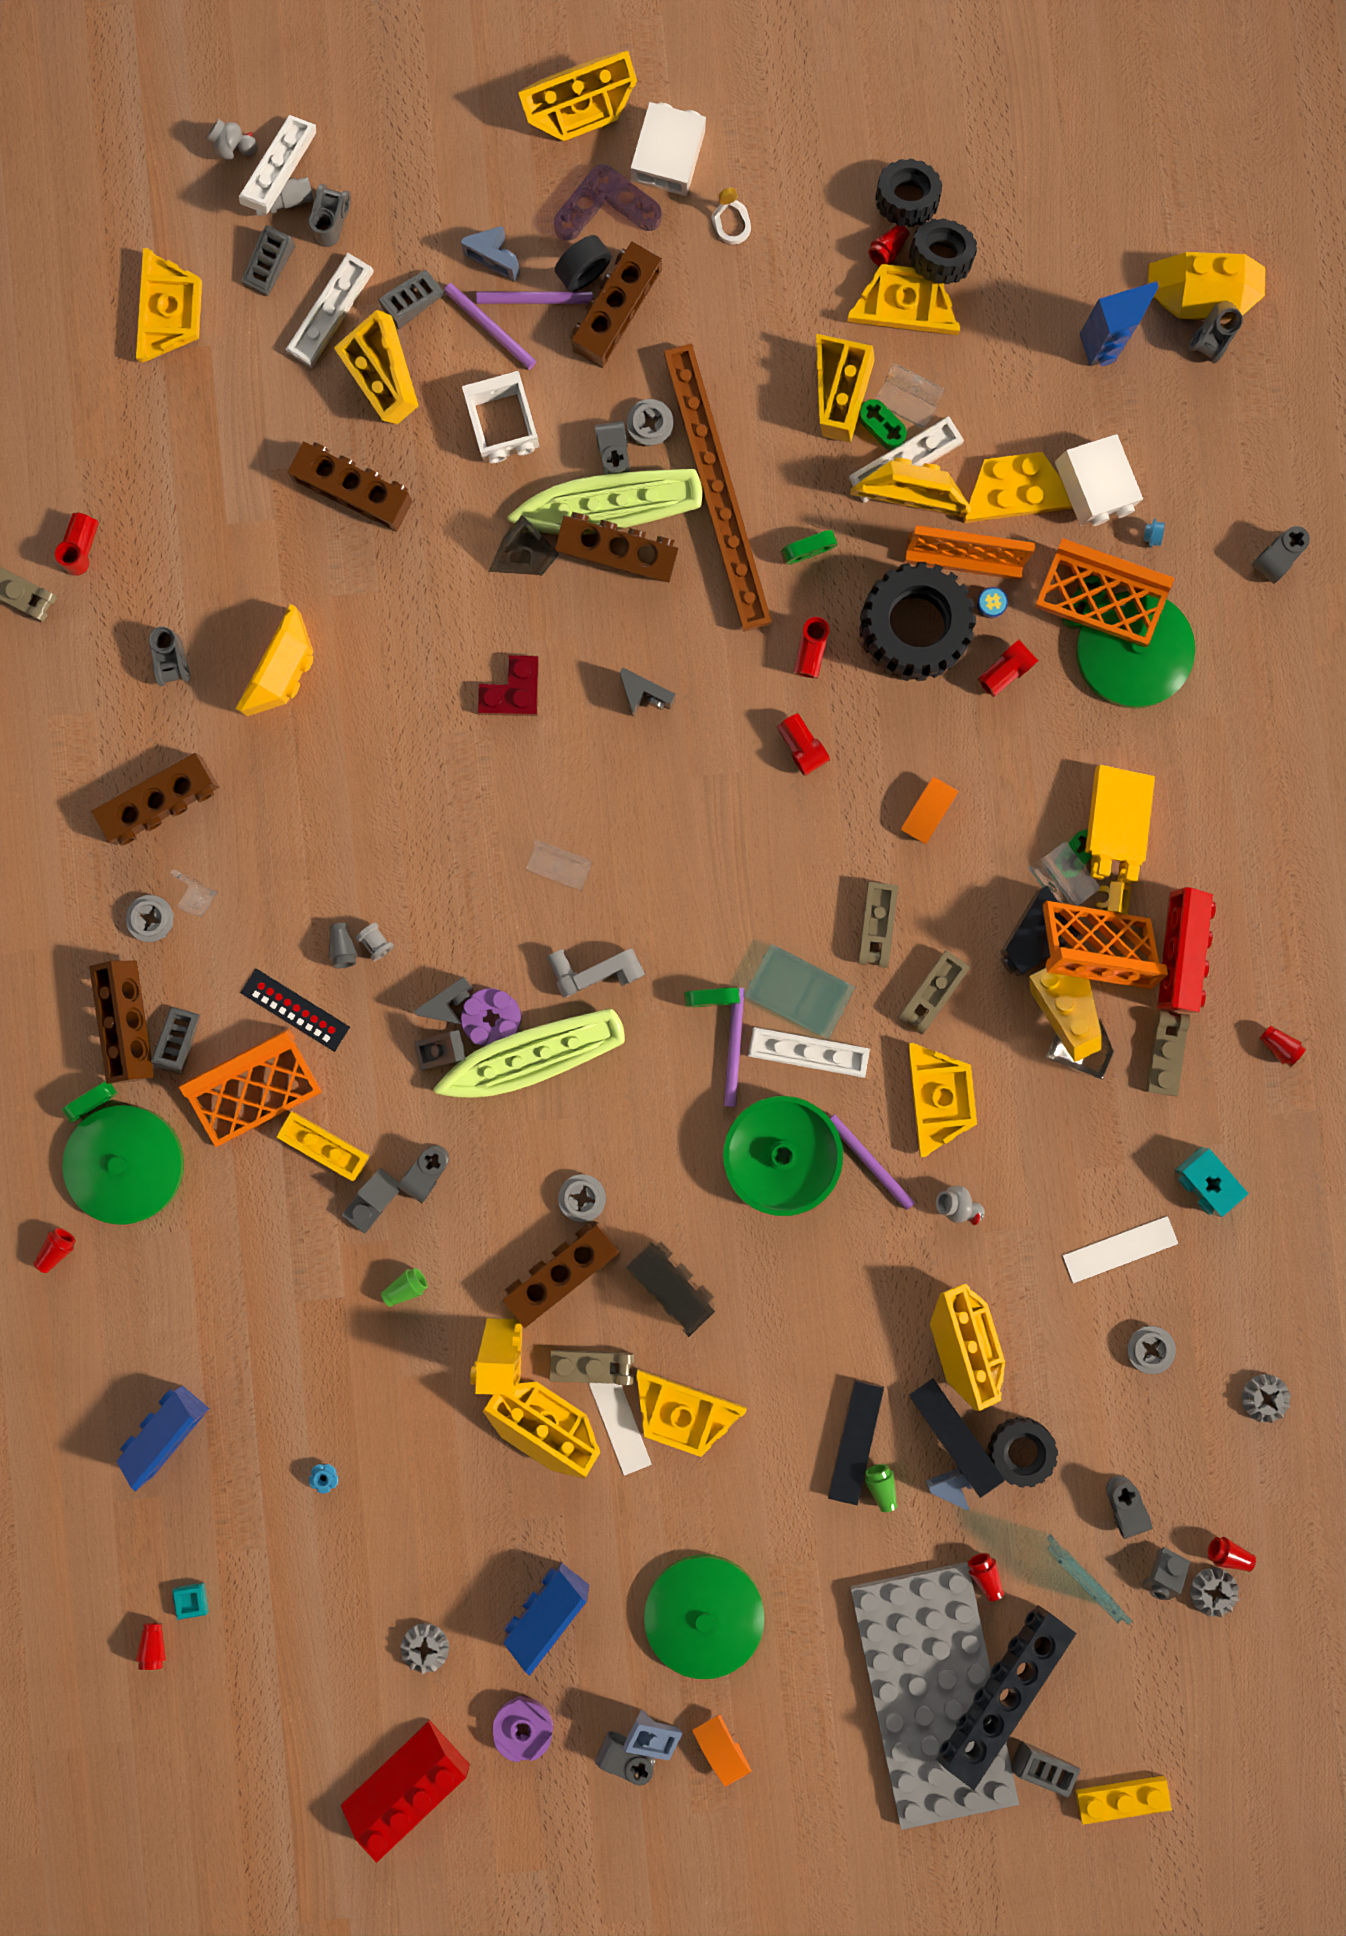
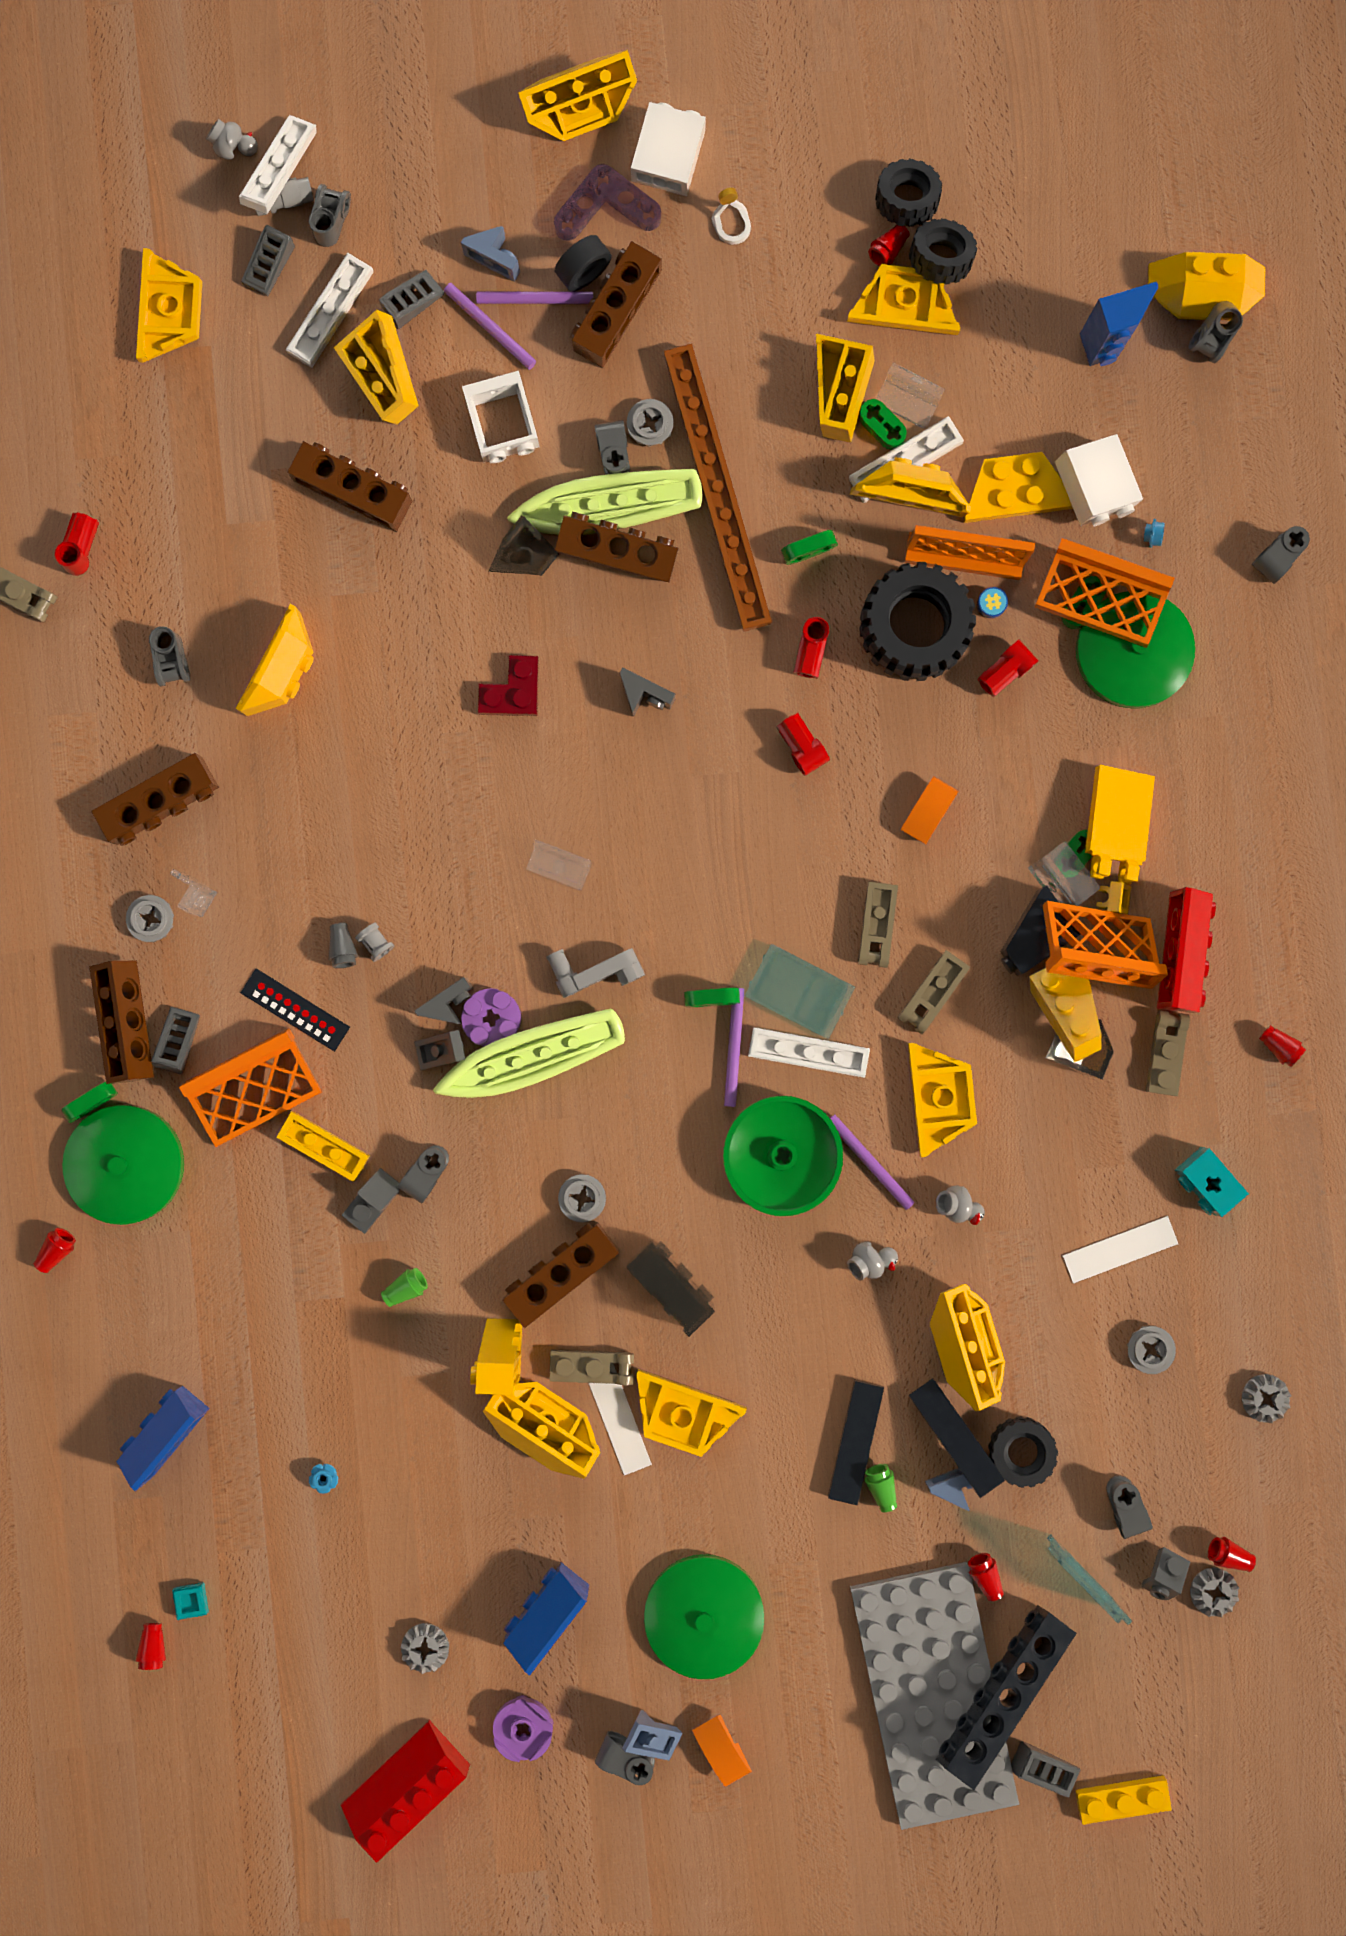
none -> light grey animal [847,1242,898,1281]

